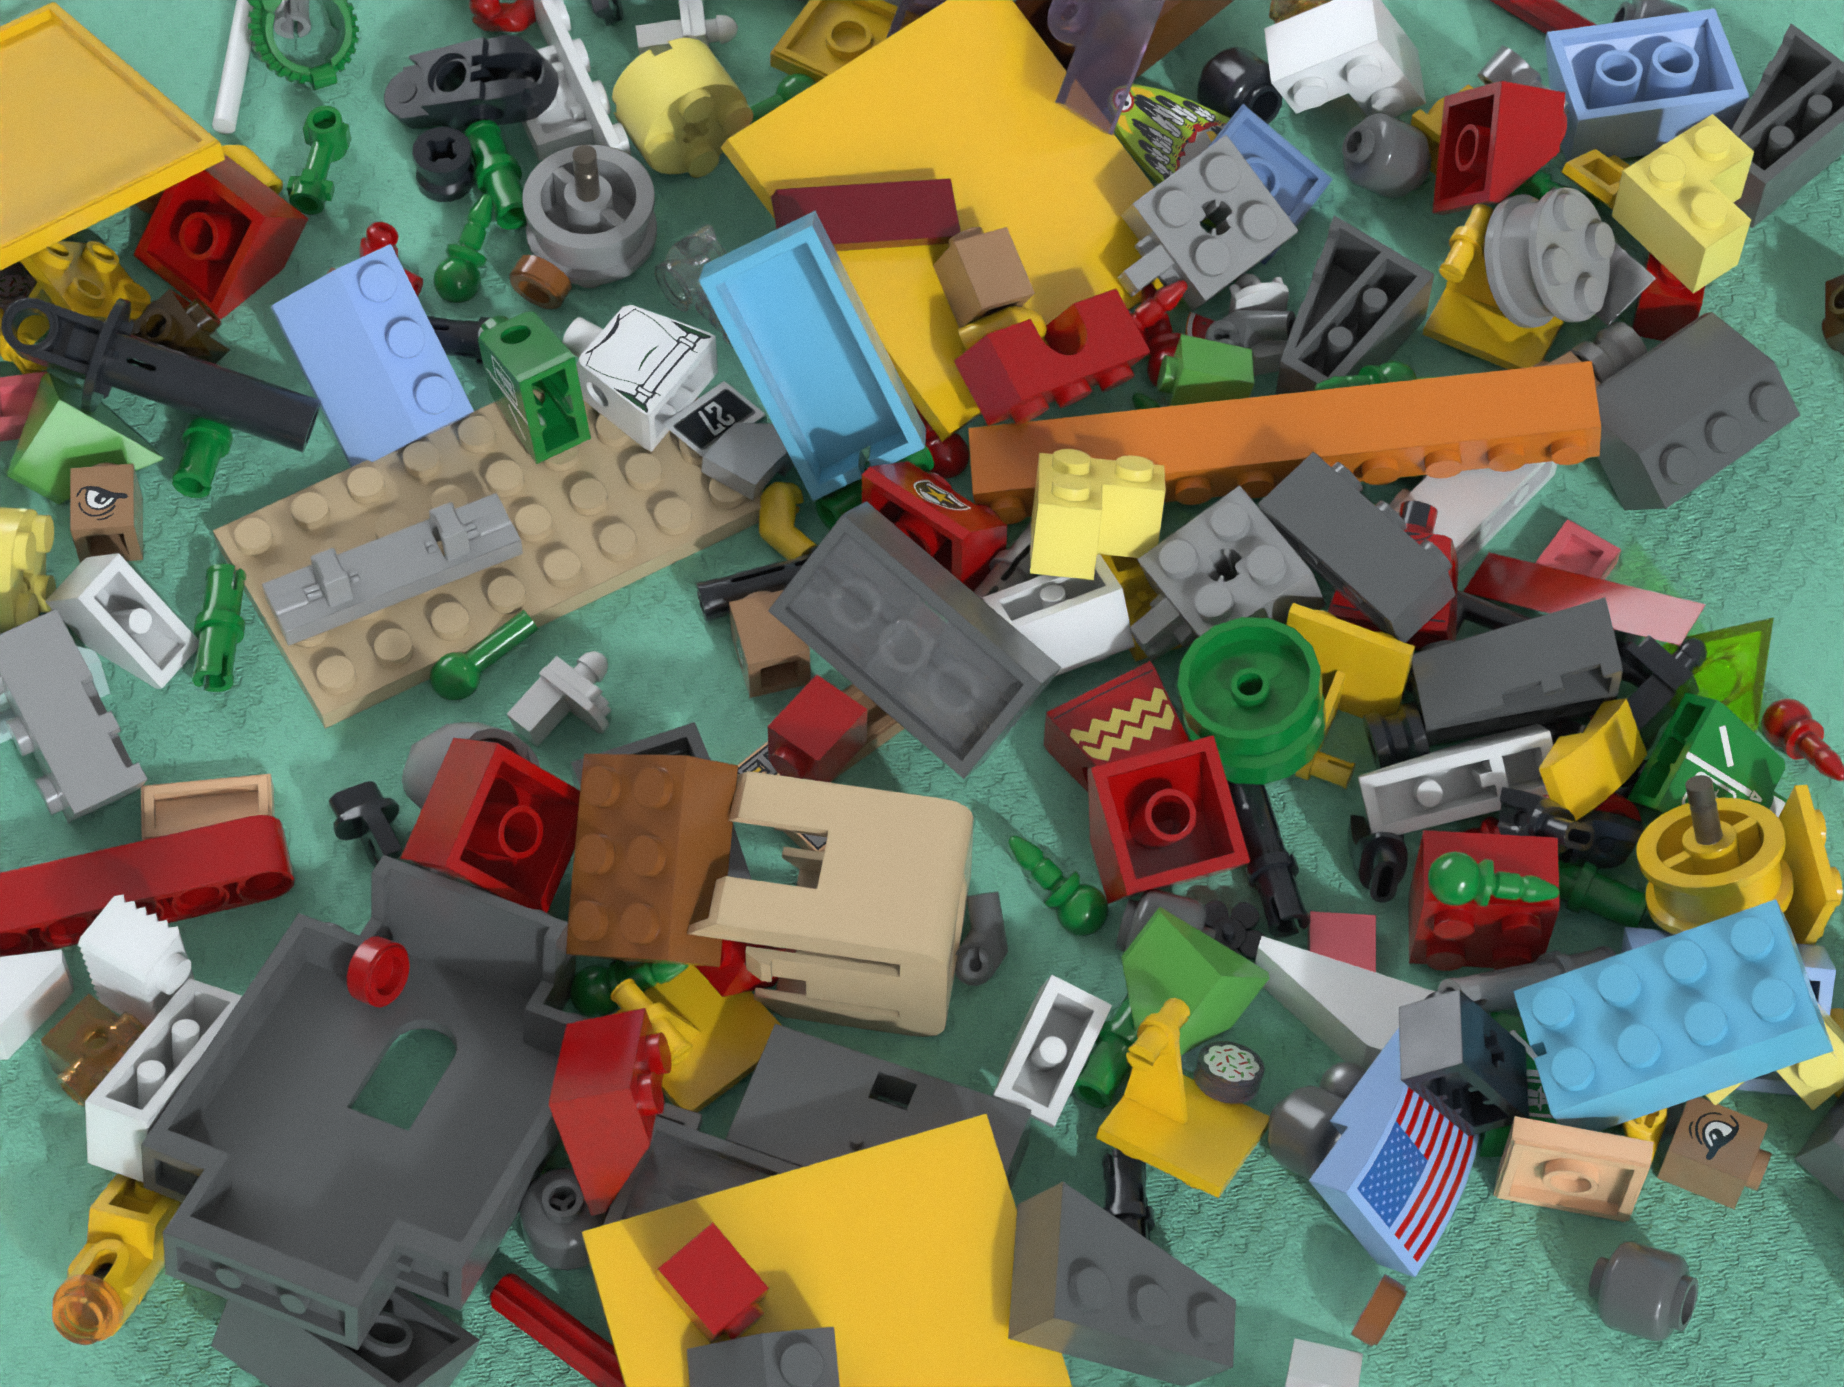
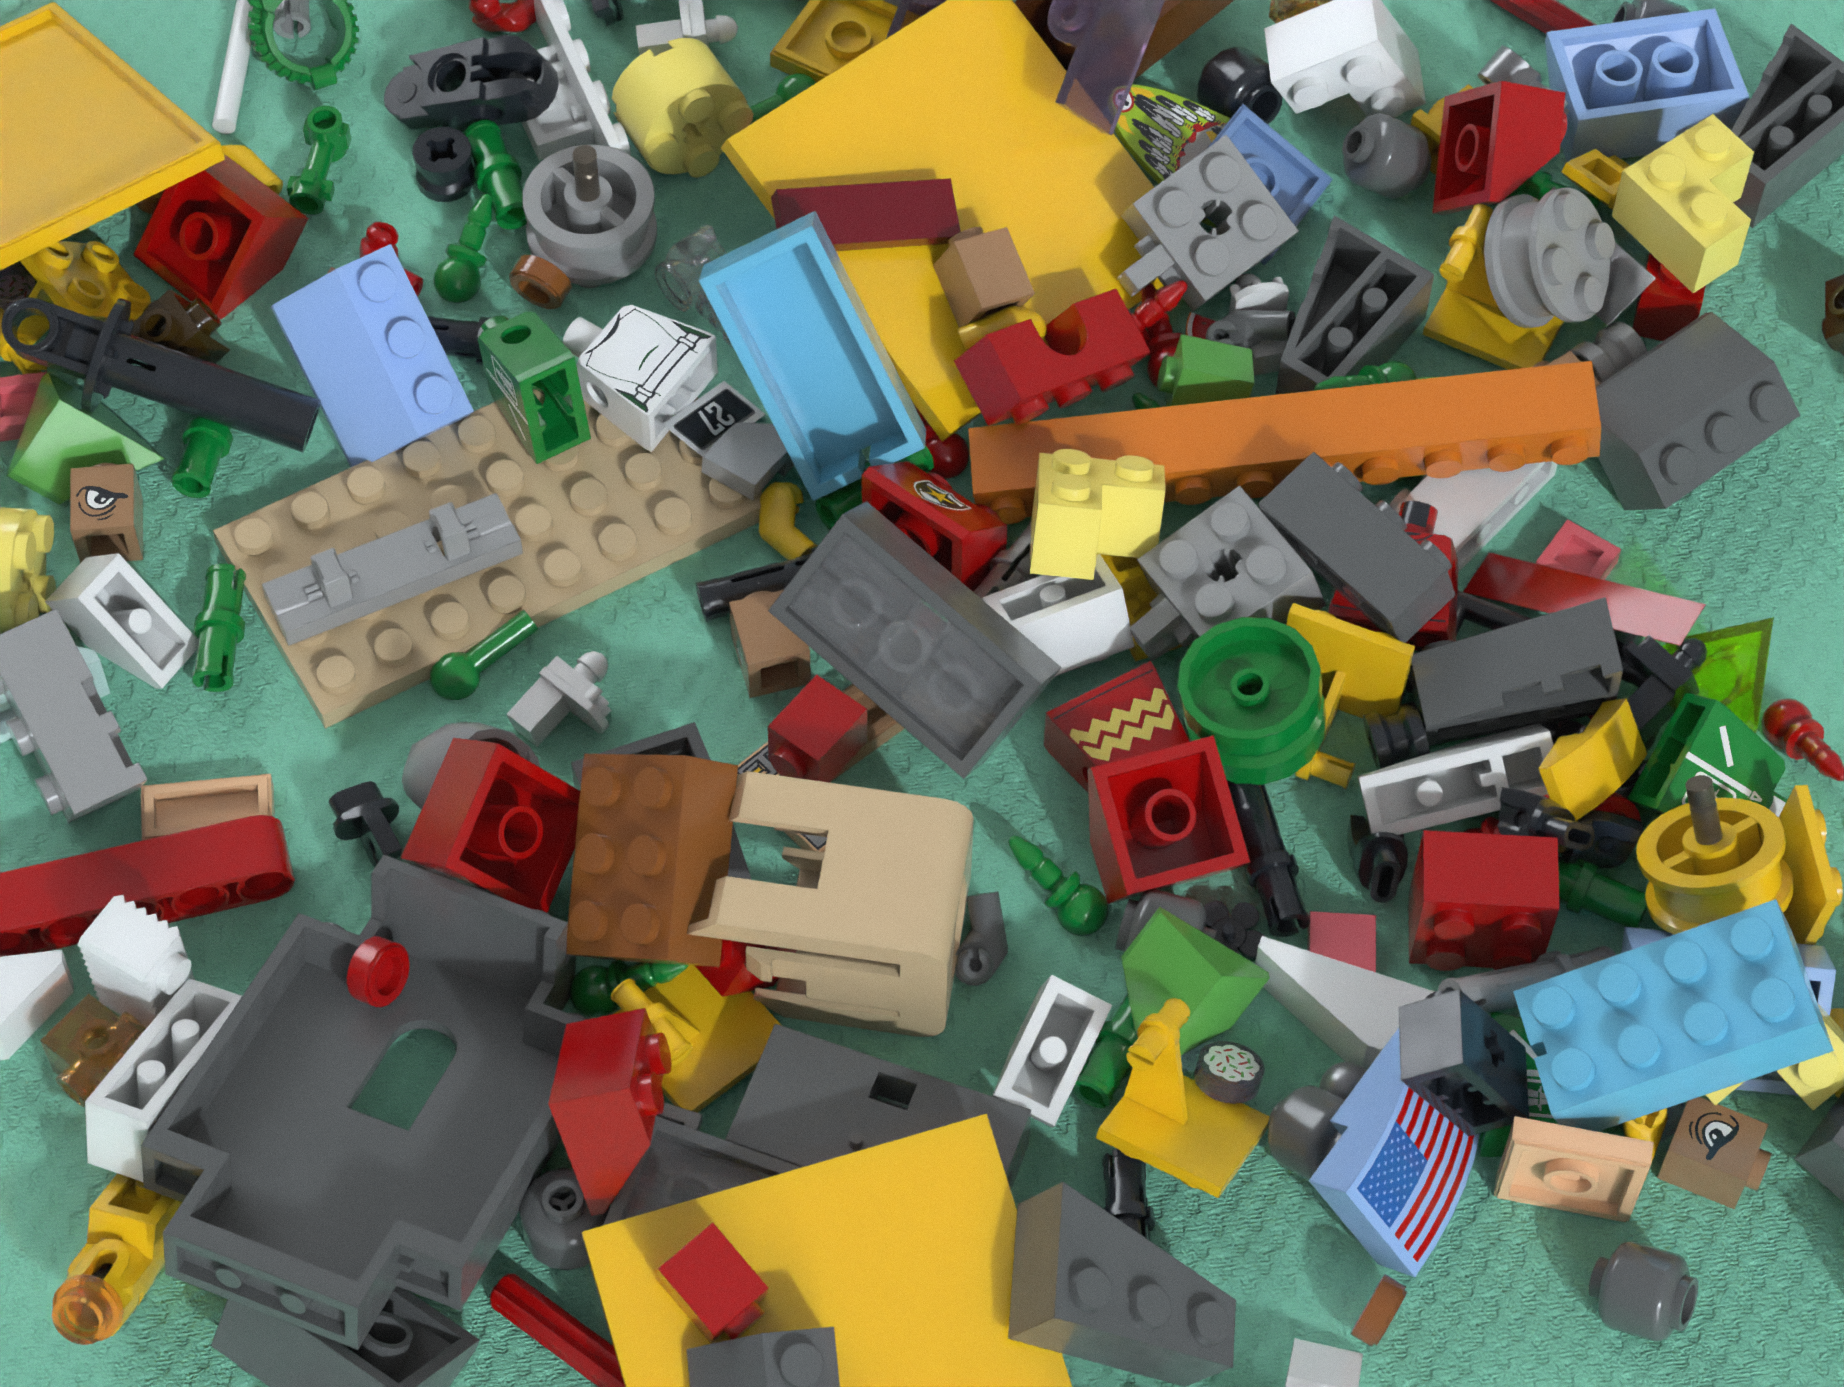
green bar [1428,852,1560,907] -> none

